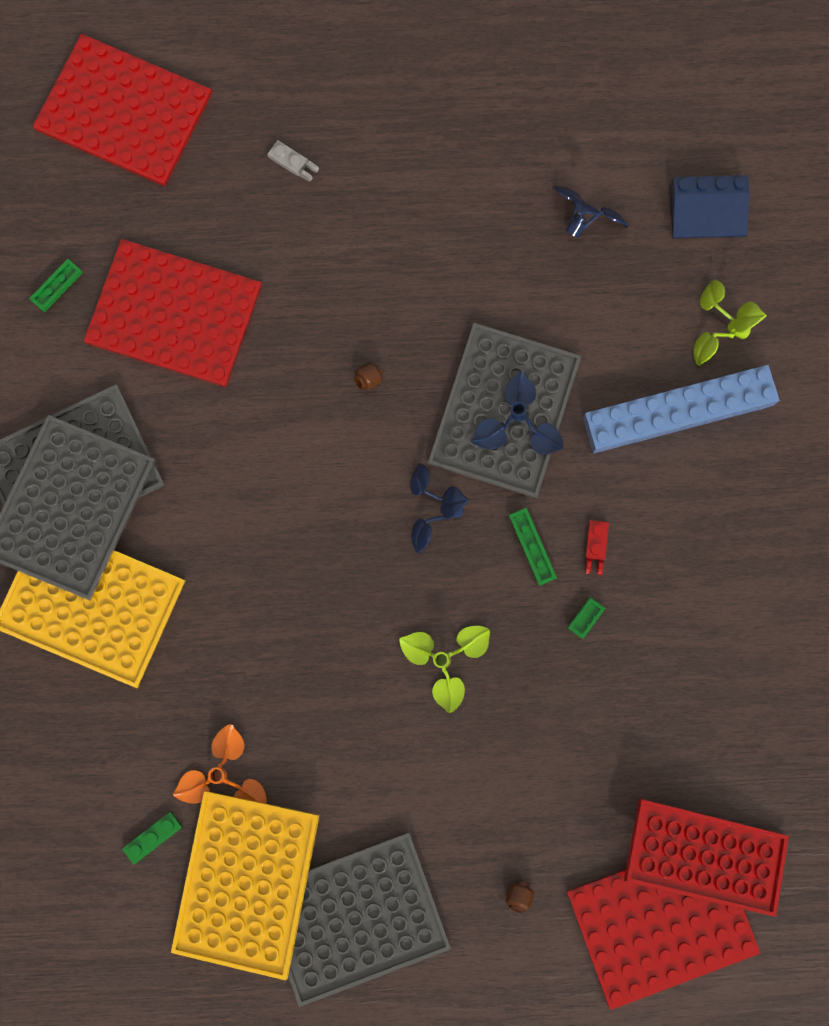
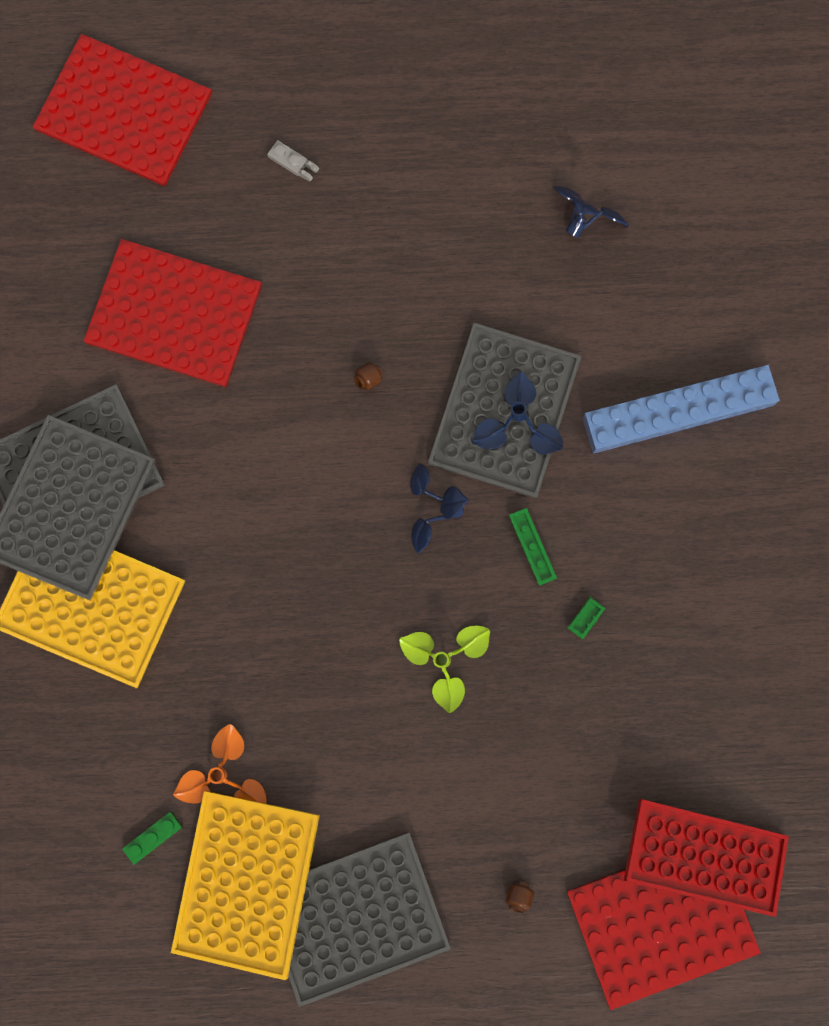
green plate [29,259,83,313] -> none
red hinge [585,520,609,576] -> none
dark blue slope [670,175,750,238] -> none
lime plant [693,280,767,366] -> none

